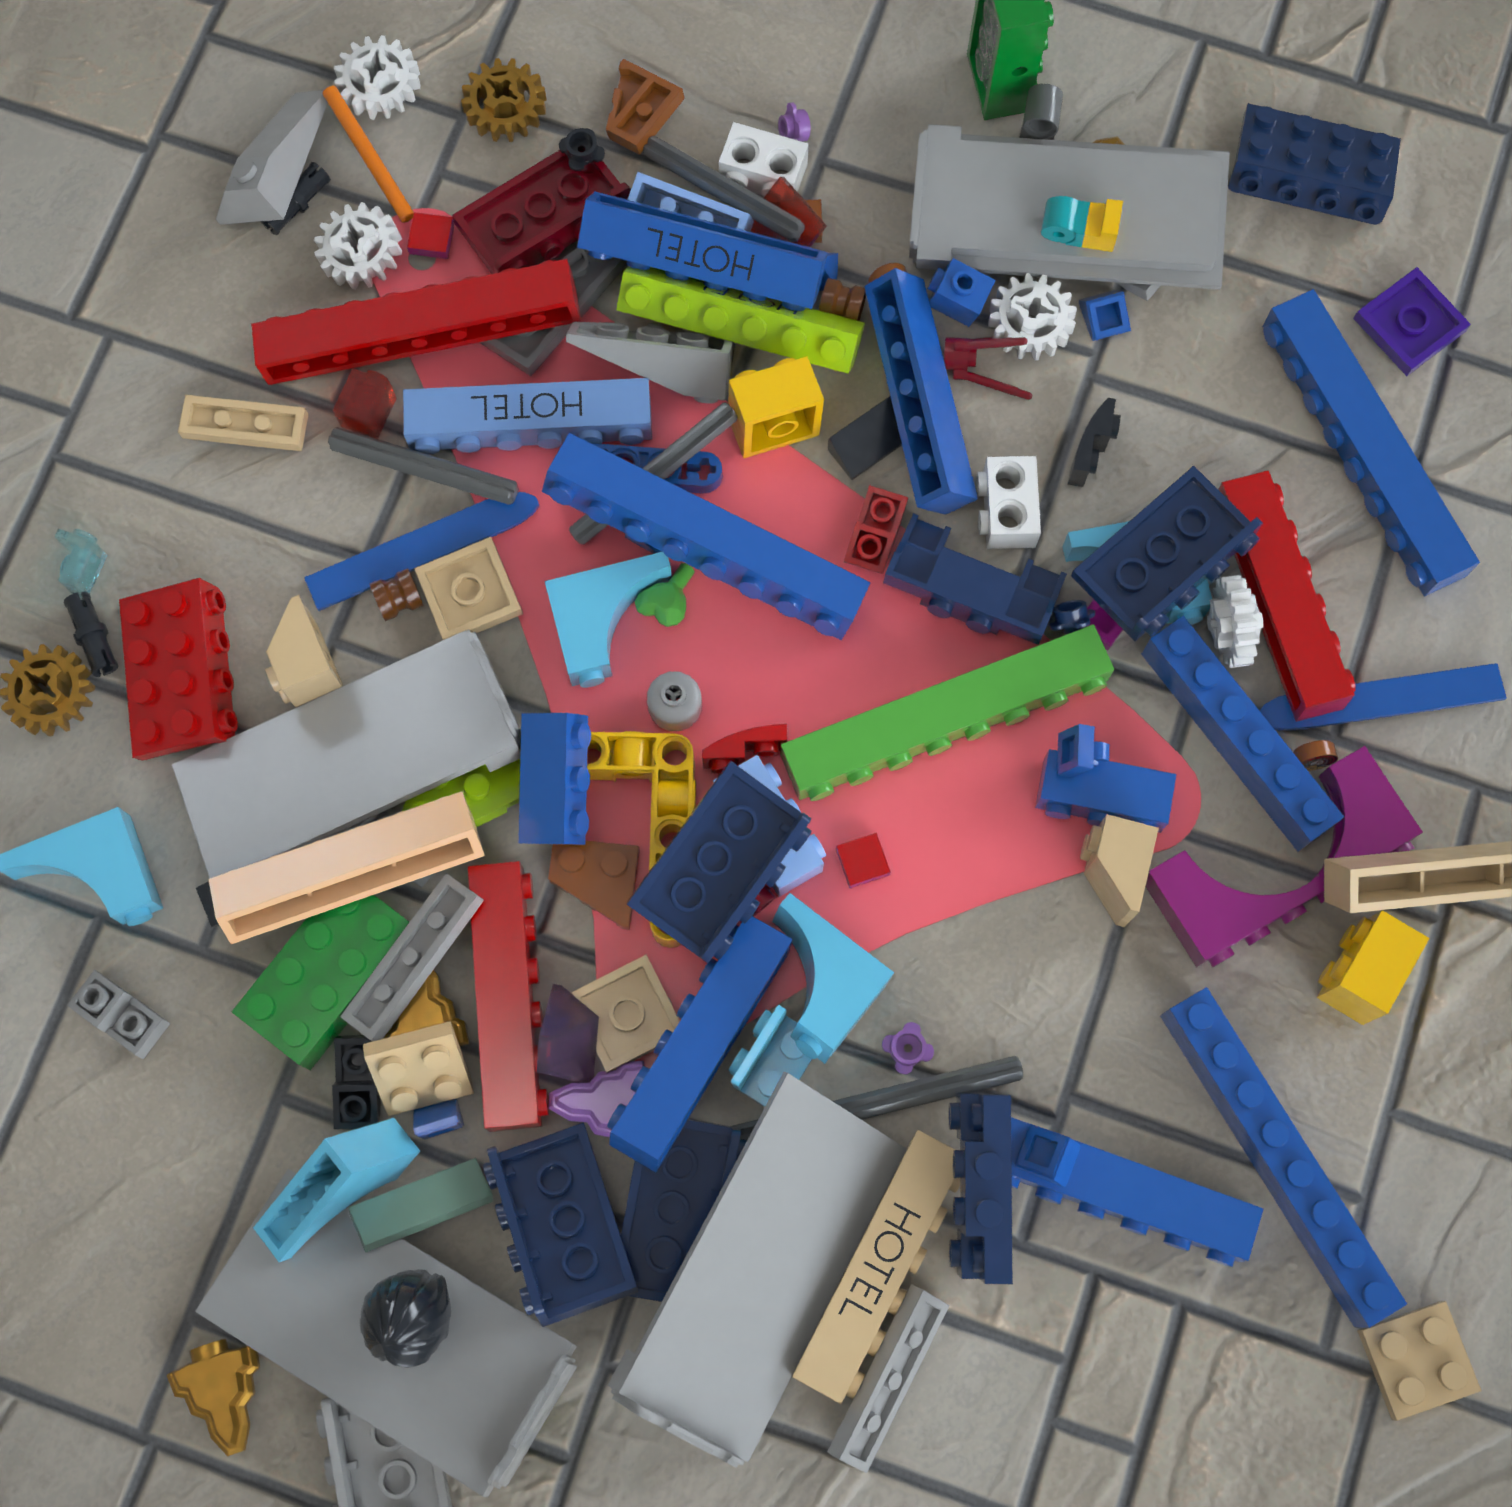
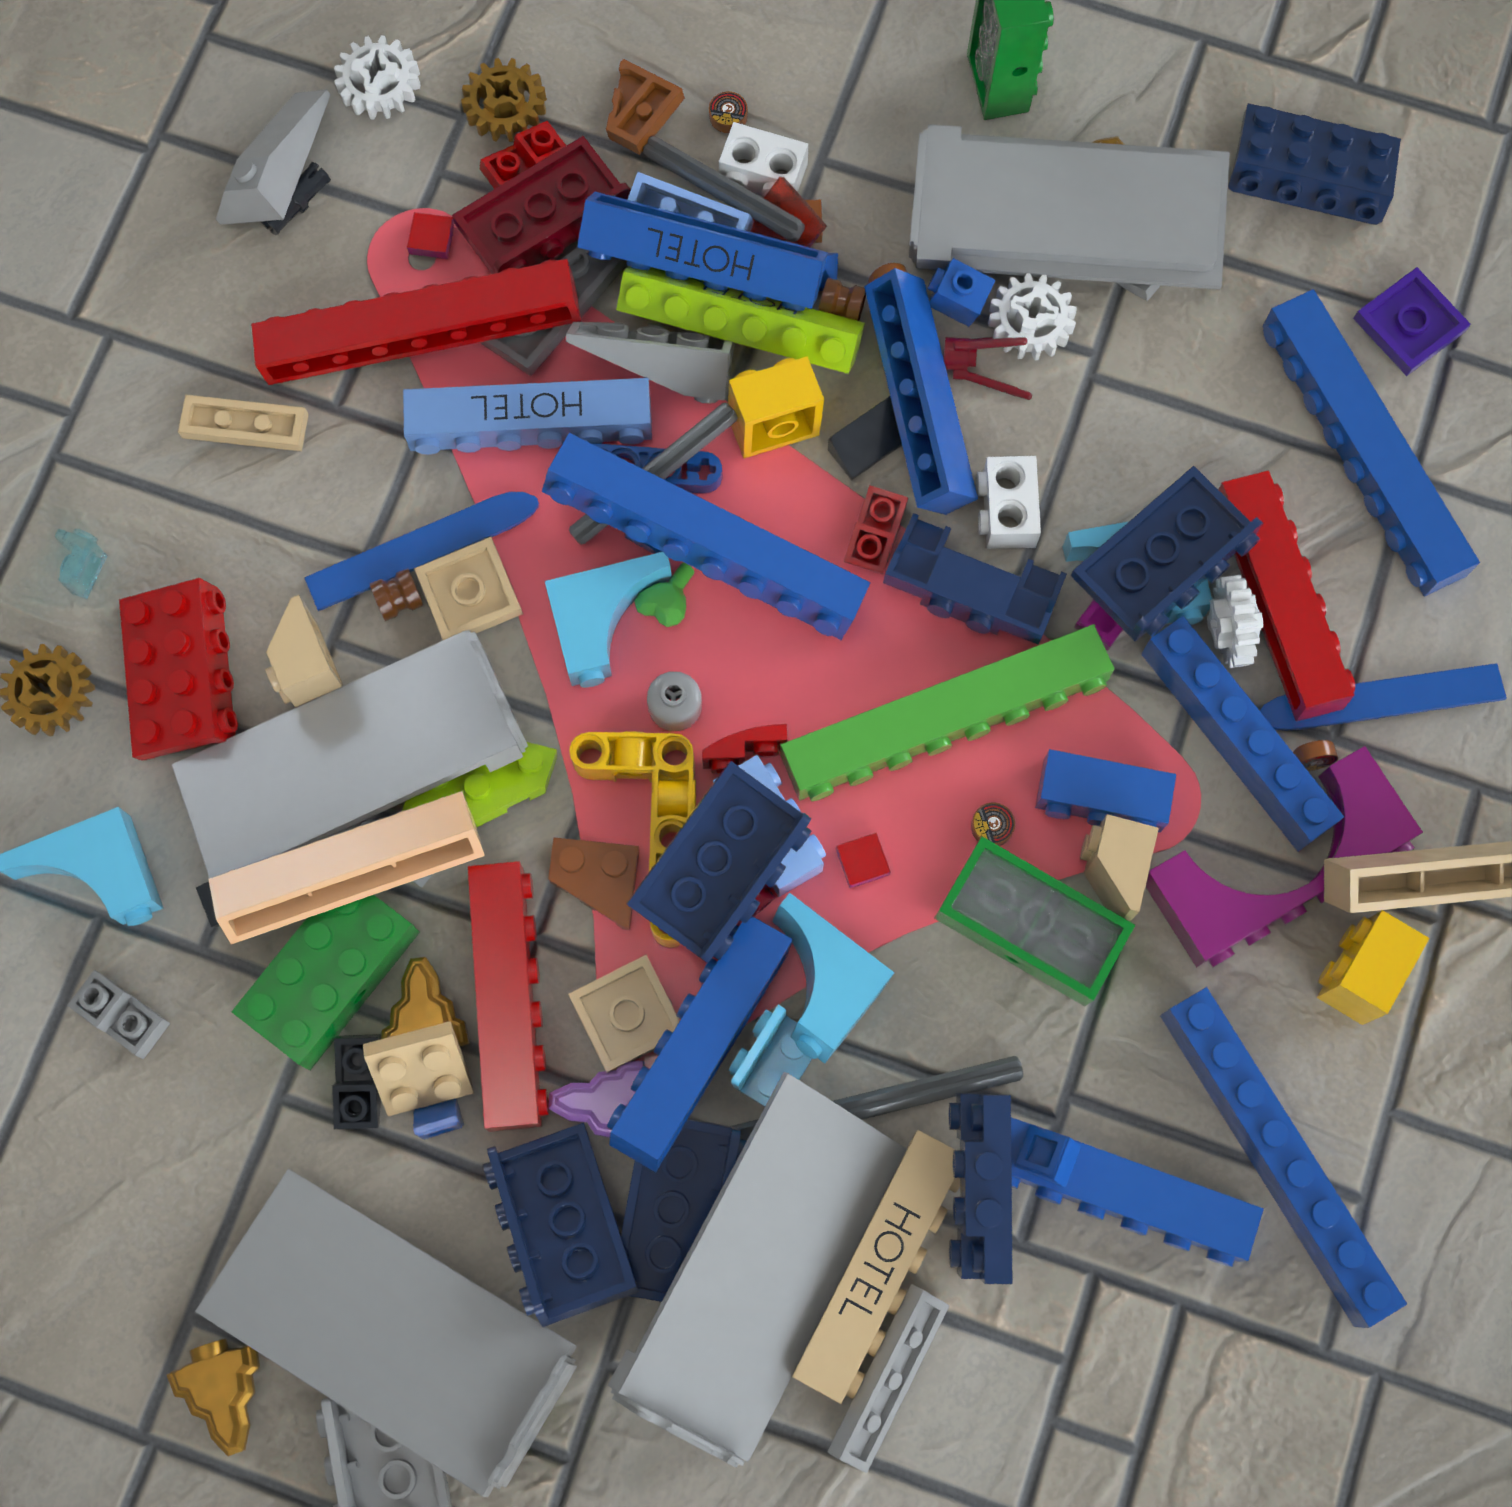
black pin [63,591,119,677] -> none
medium azure arch [253,1118,420,1263] -> none
white gear [314,202,403,290] -> none
orange piece [322,85,414,223] -> none
dark grey axle [328,427,519,504] -> none
clear red brick [333,368,397,439] -> none
light grey plate [340,873,484,1042] -> none
sand green tile [349,1158,493,1253] -> none
black hair [360,1269,451,1368] -> none
blue brick [518,713,591,845] -> none
clear purple slope [536,984,599,1083] -> none
black plate [559,128,605,171] -> none
medium lavender plate [778,102,811,142] -> none
medium lavender plate [882,1022,934,1074] -> none
dark grey piece [1019,83,1063,140] -> none
leg [1041,196,1123,252] -> none
dark blue plate [1049,600,1096,634] -> none
blue tile [1057,724,1110,777] -> none
black slope [1067,398,1121,487] -> none
blue slope [1079,290,1131,341] -> none
tan plate [1357,1301,1482,1421] -> none
none -> red slope [479,121,566,189]
none -> tile [709,91,748,133]
none -> clear brick [934,836,1135,1006]
none -> tile [971,803,1015,846]

